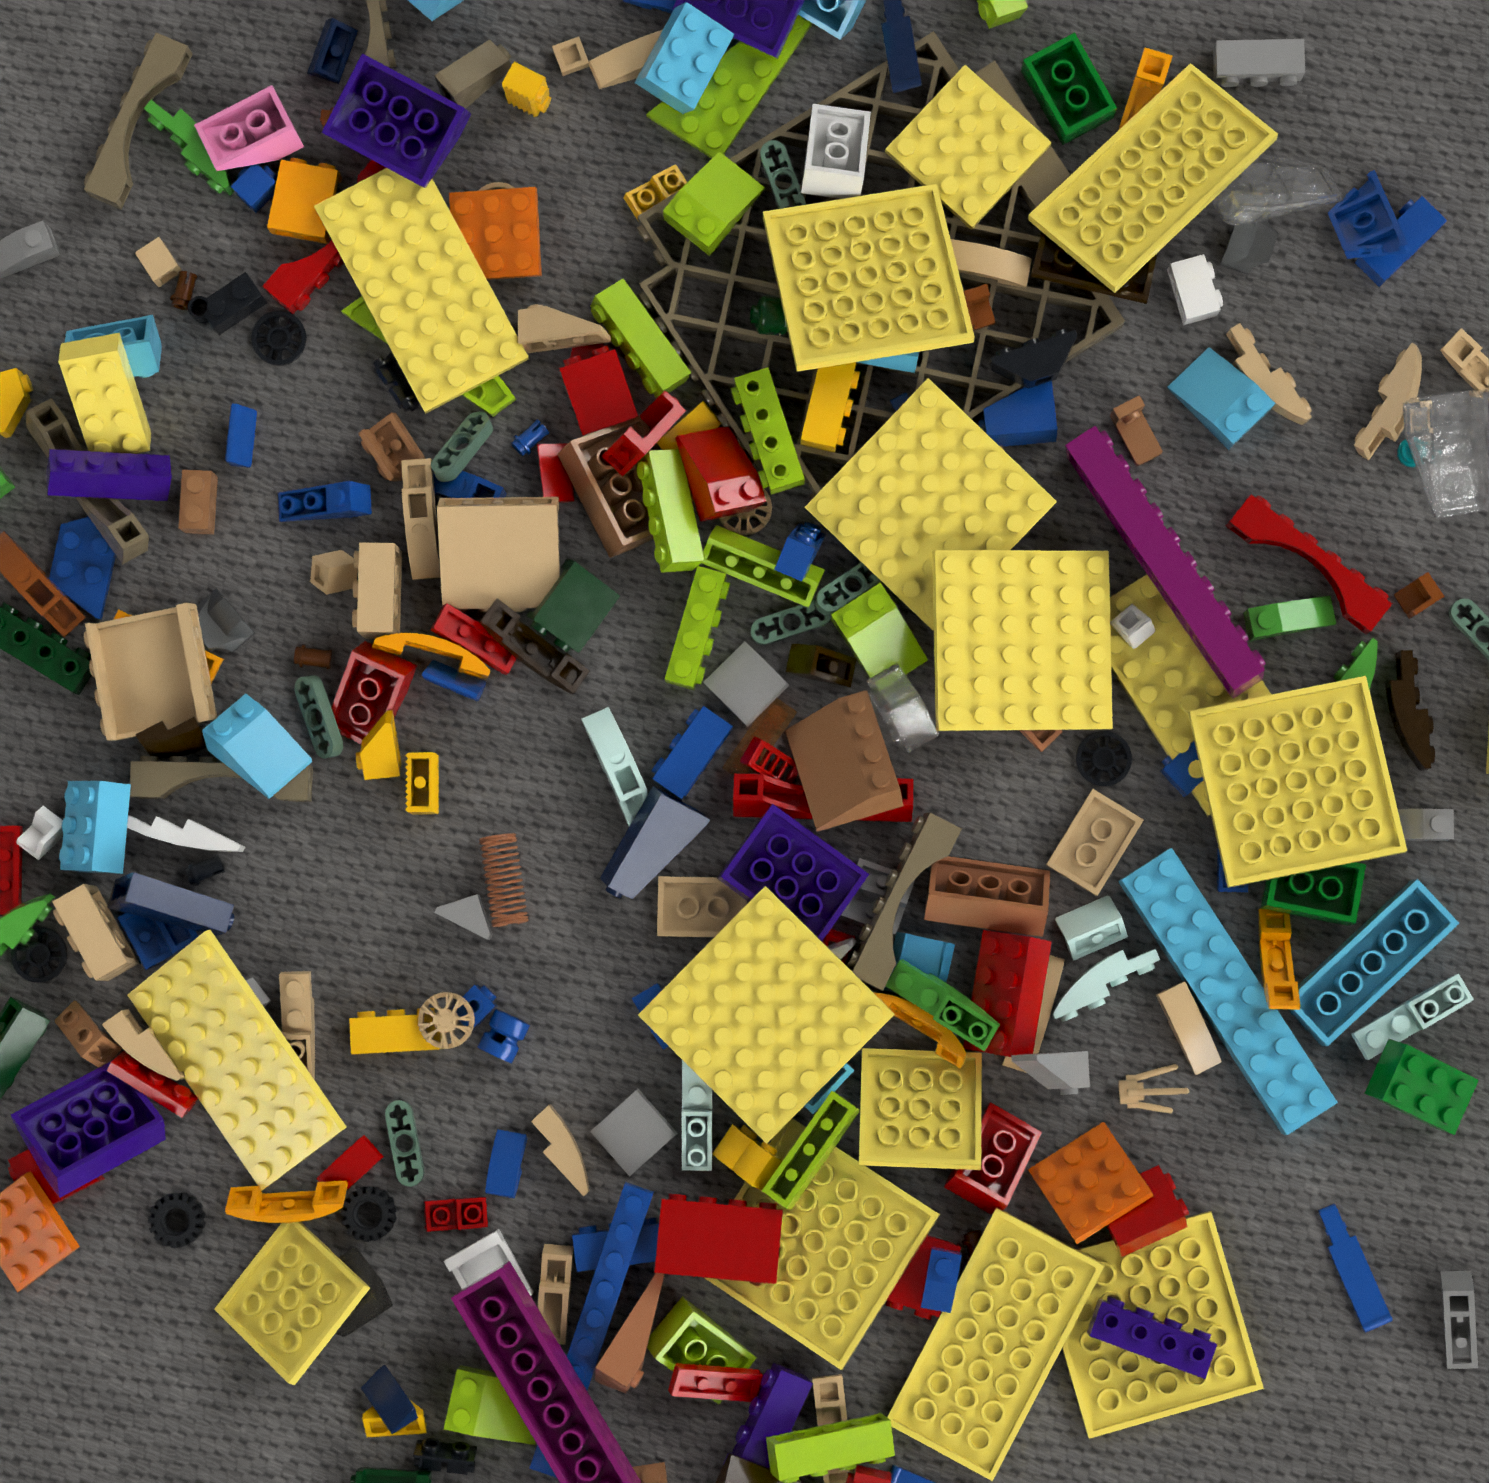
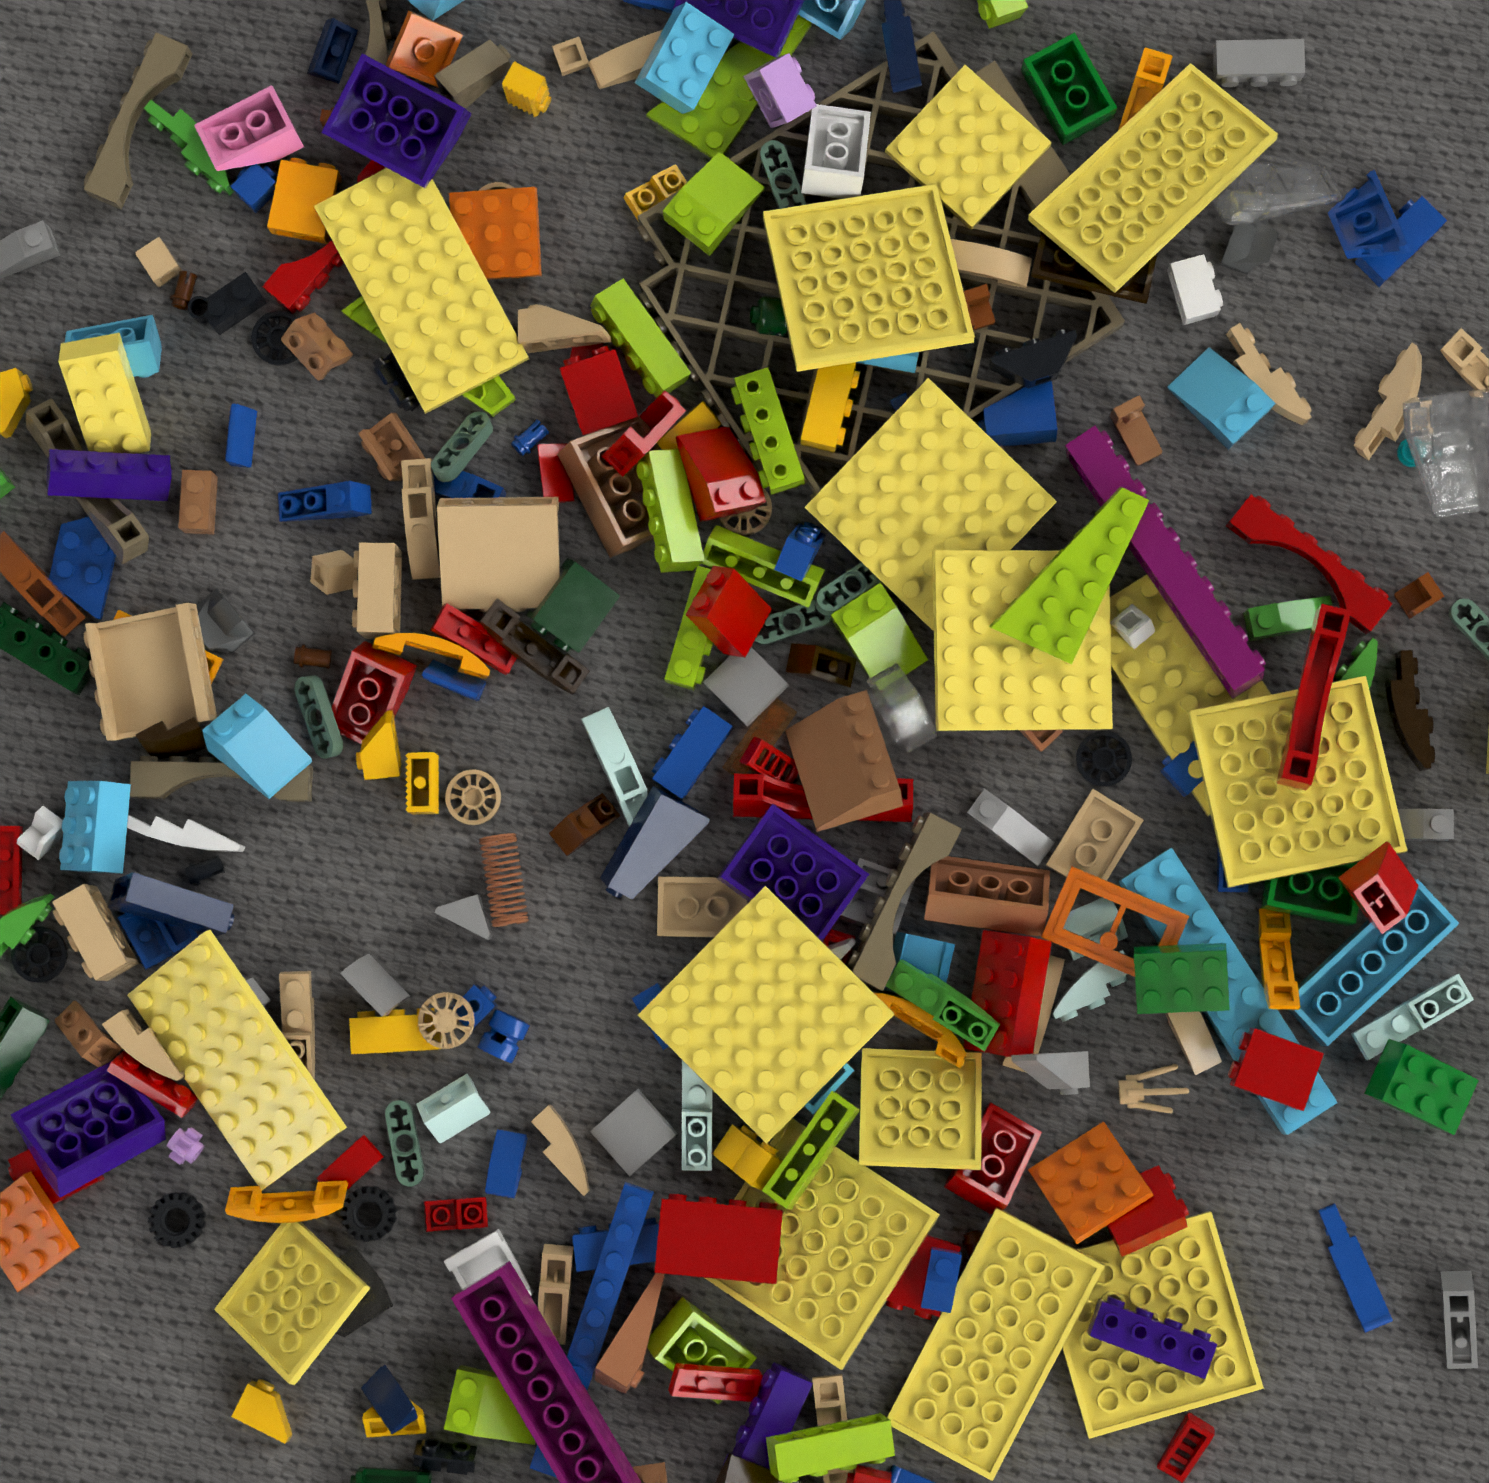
none -> lavender gear [167,1127,205,1165]
none -> yellow slope [231,1379,292,1444]
none -> medium nougat bracket [281,312,353,381]
none -> light grey slope [340,954,410,1017]
none -> orange plate [386,11,463,88]
none -> light aqua panel [416,1074,490,1143]
none -> tan wheel [445,770,501,825]
none -> reddish brown slope [549,793,621,856]
none -> red brick [685,566,772,658]
none -> lavender brick [743,53,817,128]
none -> light grey slope [965,788,1055,867]
none -> lime wing [989,487,1149,664]
none -> orange door [1041,866,1189,977]
none -> green brick [1134,943,1230,1014]
none -> red slope [1157,1412,1215,1483]
none -> red brick [1228,1028,1324,1111]
none -> red arch [1276,604,1351,791]
none -> red slope [1338,841,1419,934]

